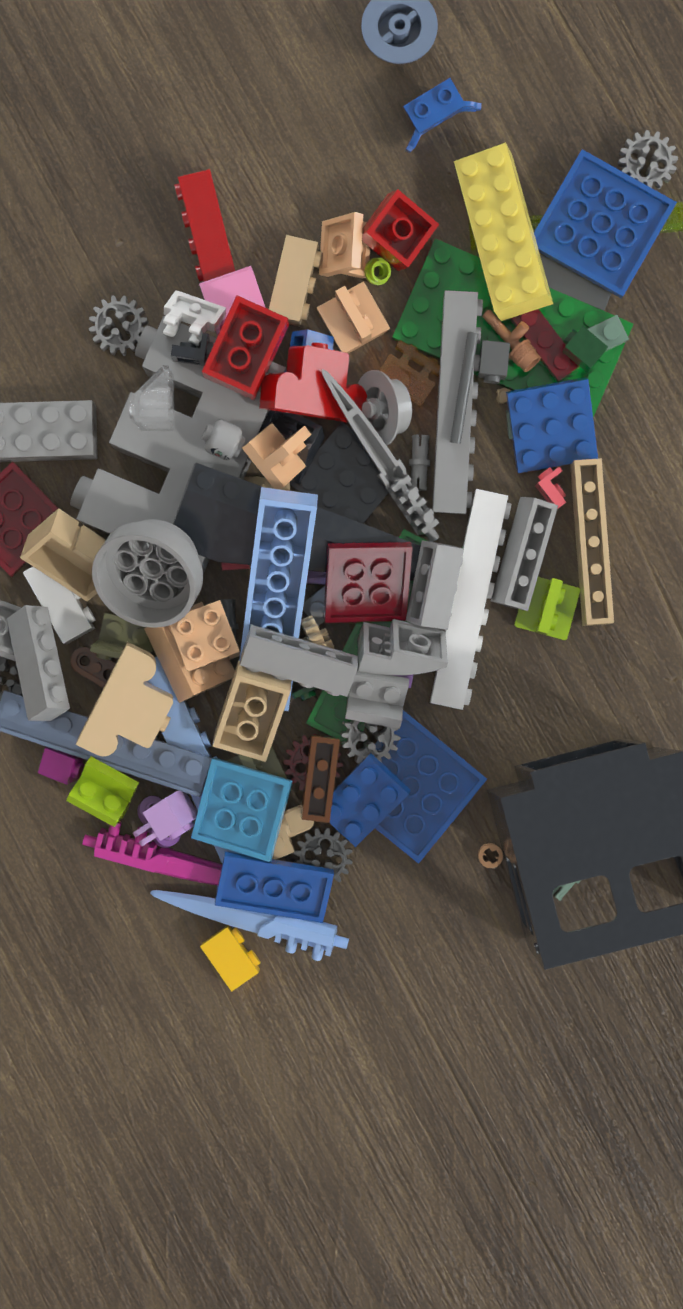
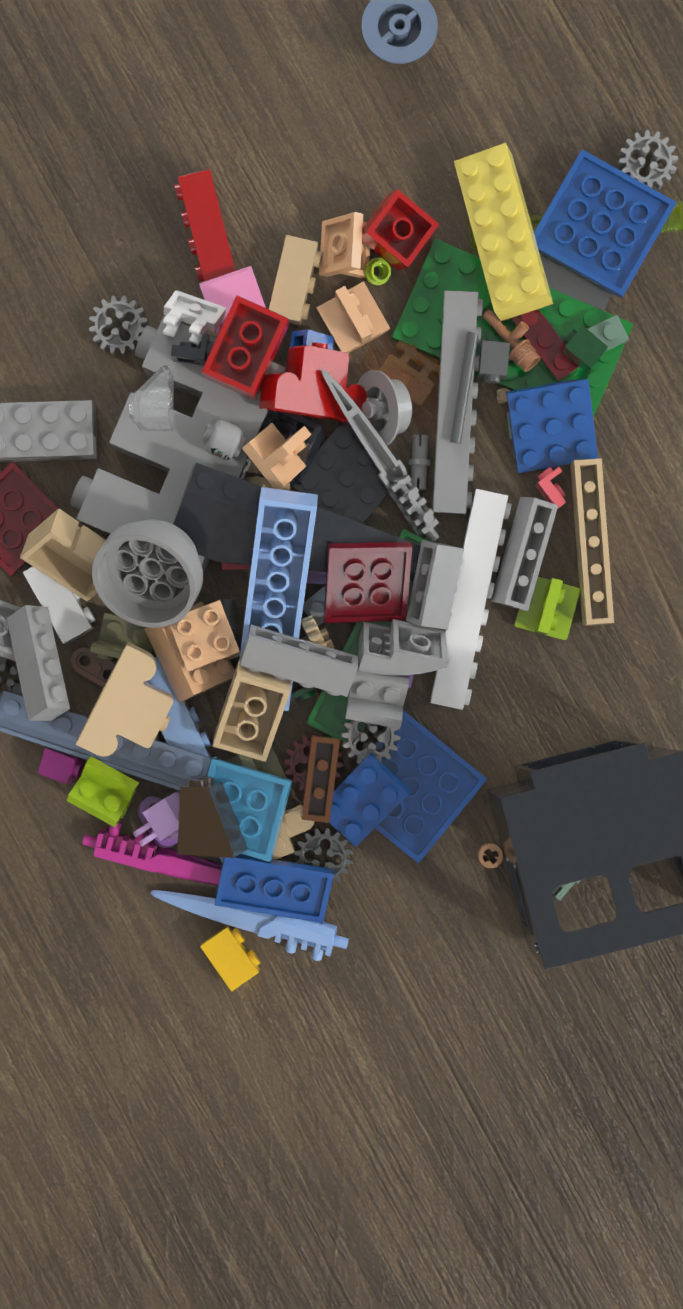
blue piece [403,78,481,153] -> none
none -> dark brown slope [178,776,247,858]

